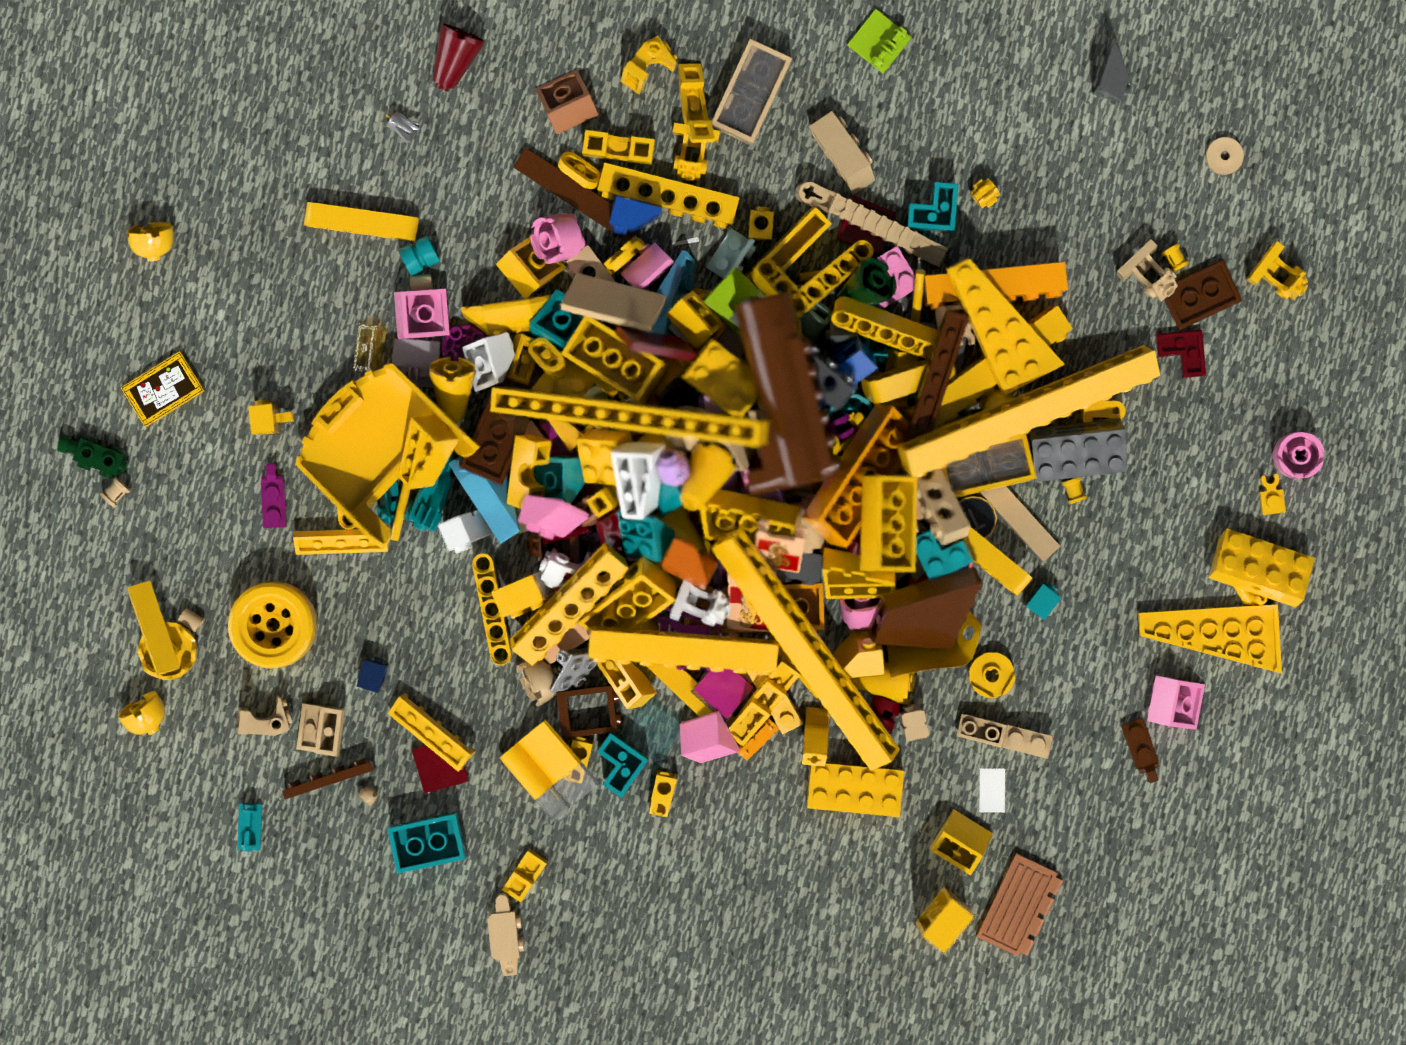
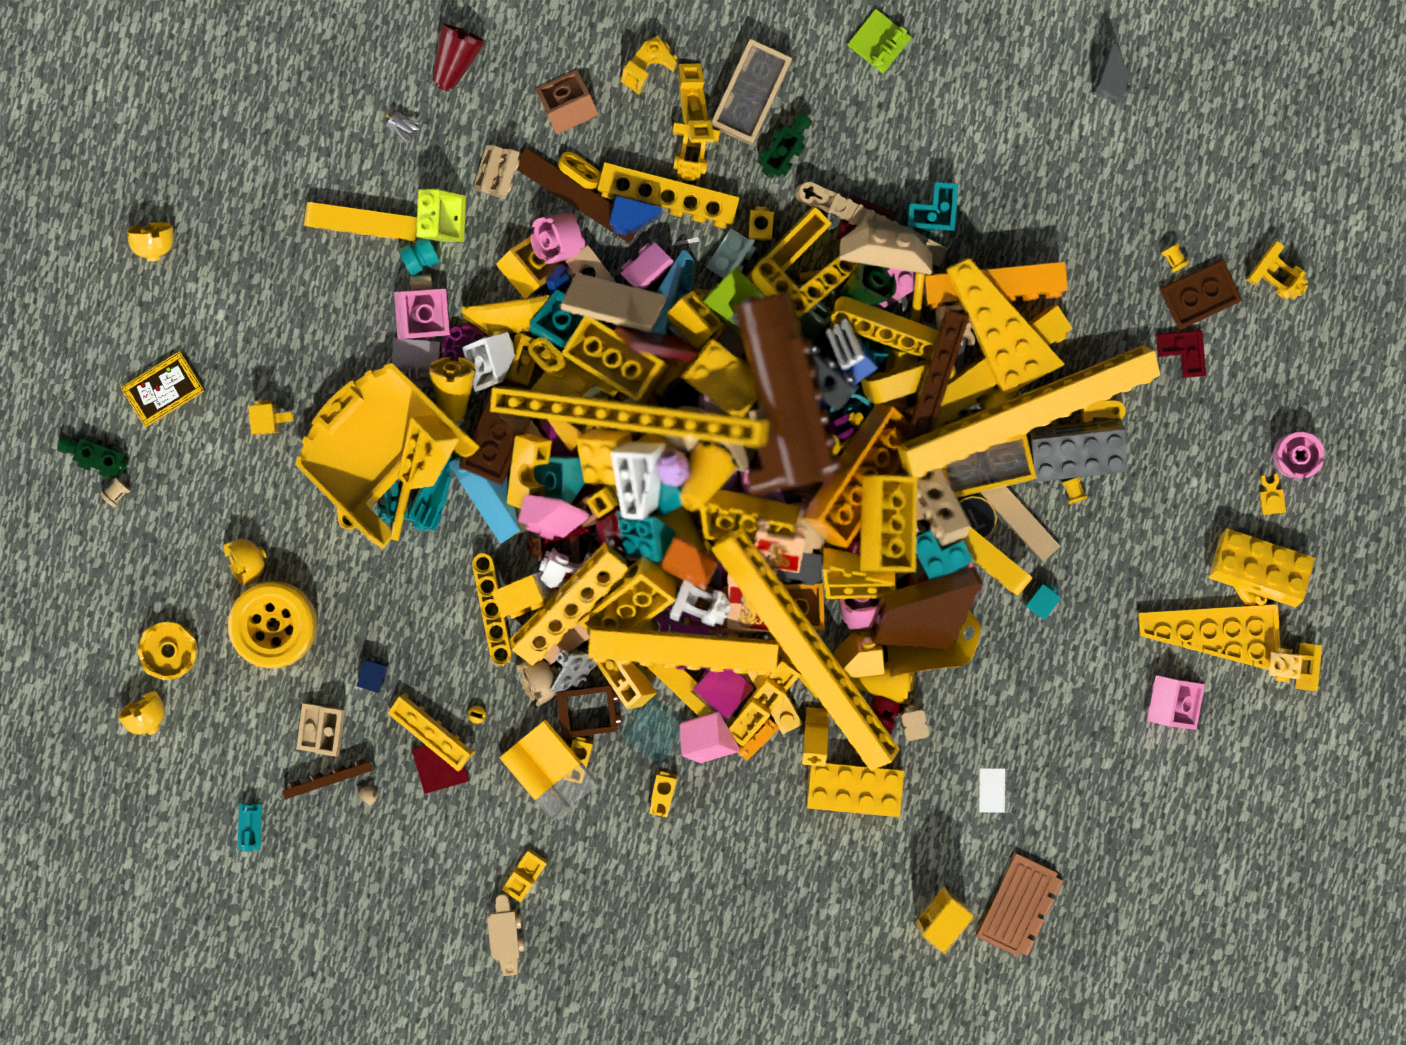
yellow tile [127,581,180,676] -> none
tan hinge [178,608,204,632] -> none
tan tile [236,696,292,736] -> none
magenta hinge [261,464,287,528] -> none
yellow plate [293,529,389,555] -> none
clear yellow slope [353,324,387,372] -> none
teal brick [387,811,467,874] -> none
white wedge [438,510,494,553] -> none
yellow arch [582,130,655,166] -> none
teal brick [597,732,649,798] -> none
yellow plate [604,236,646,275] -> none
tan wedge [809,111,875,196] -> none
yellow slope [929,809,993,876] -> none
tan slope [957,714,1054,759] -> none
yellow plate [968,652,1015,698] -> none
yellow gear [969,178,1000,209] -> none
tan tile [1117,239,1178,302] -> none
reddish brown hinge [1120,717,1159,783] -> none
tan piece [1205,137,1244,175] -> none
none -> yellow cylinder [223,539,266,586]
none -> neon yellow window [417,190,466,242]
none -> yellow hinge [468,705,487,724]
none -> tan brick [473,145,520,199]
none -> blue tile [546,265,570,295]
none -> dark green brick [759,112,813,179]
none -> white tile [826,319,864,370]
none -> tan wedge [839,220,932,275]
none -> yellow tile [1269,643,1322,691]

